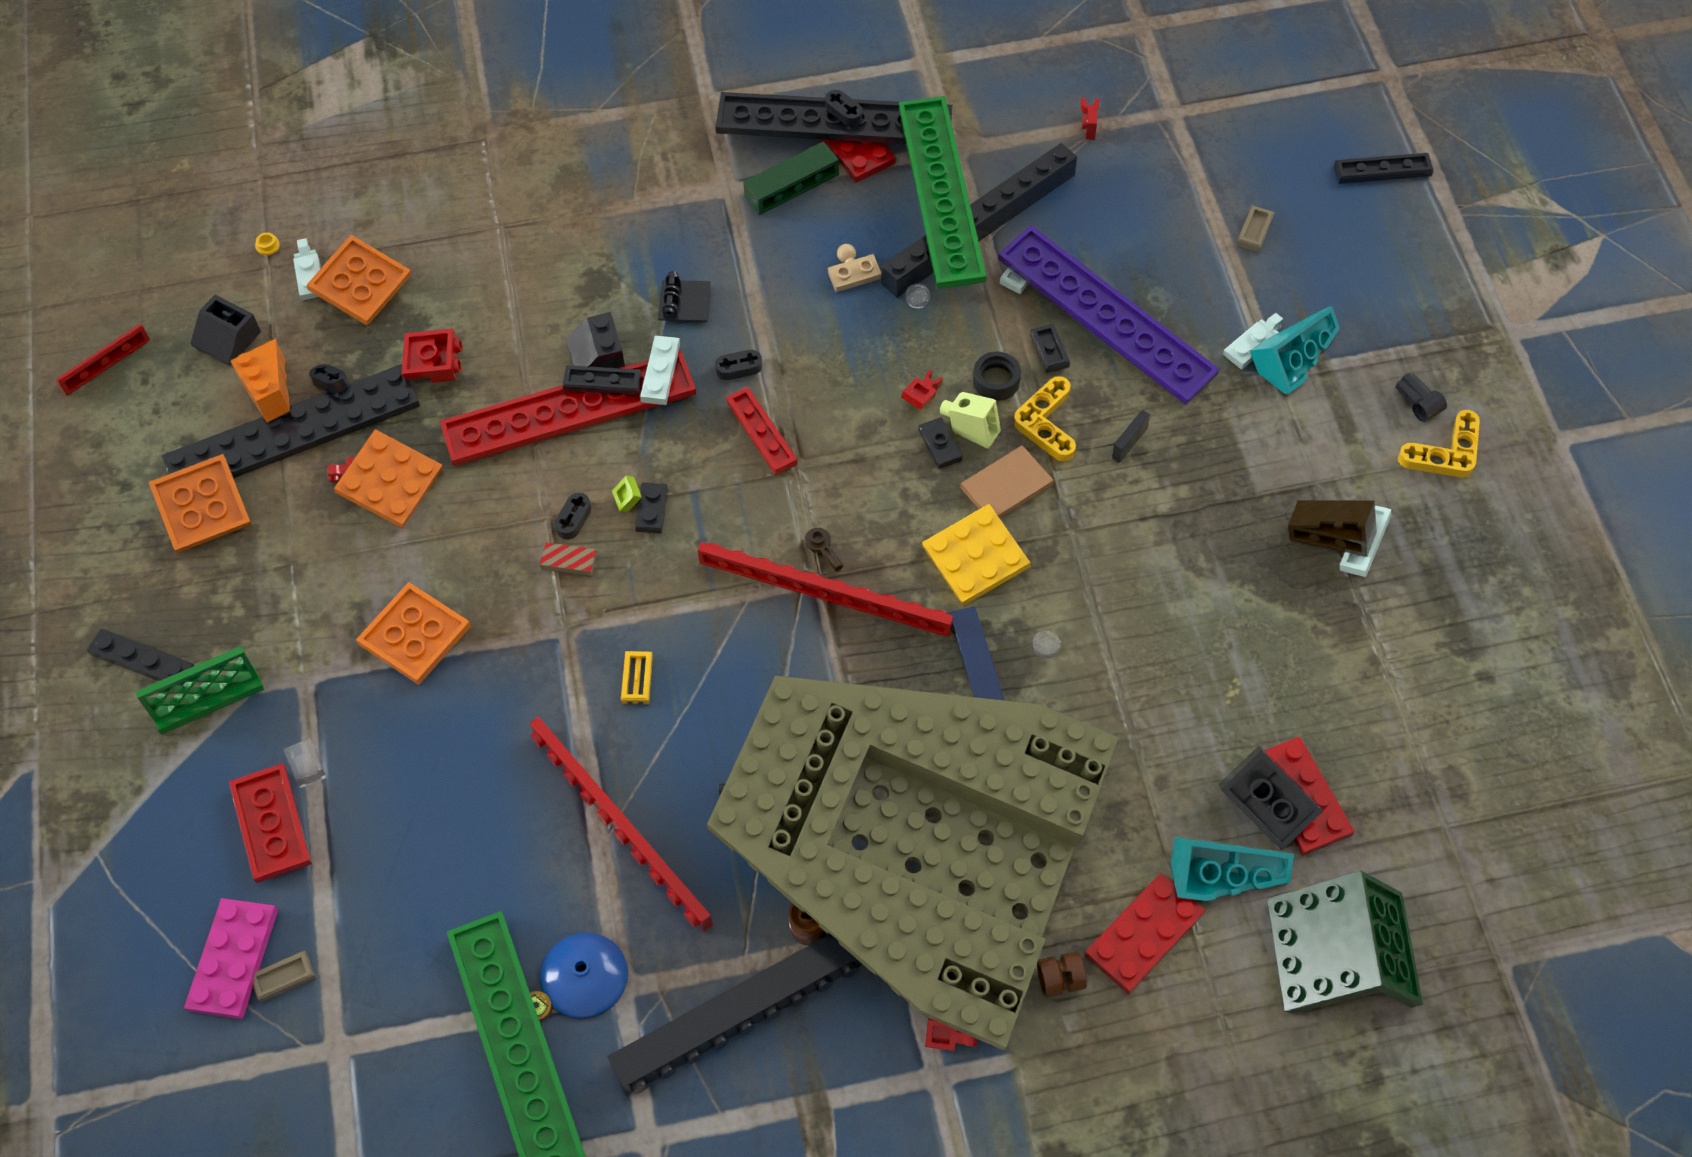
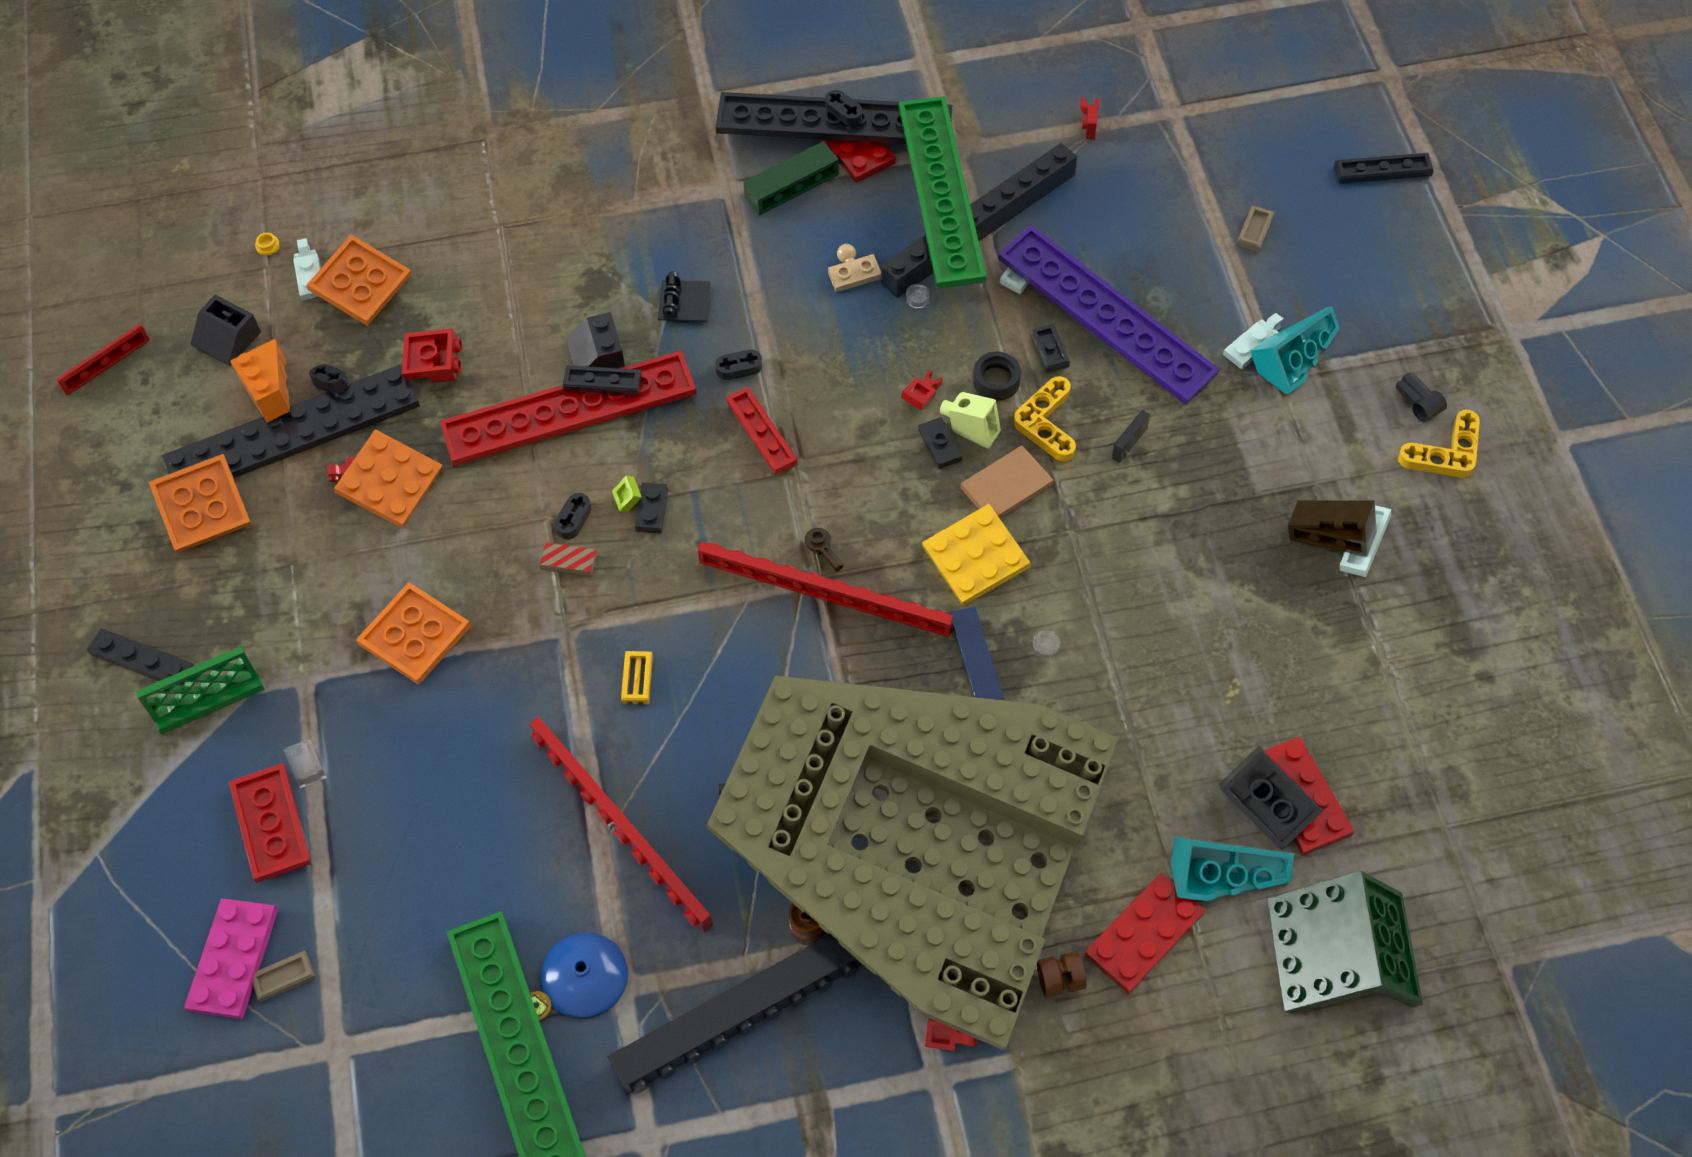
light aqua plate [640,336,680,405] -> none

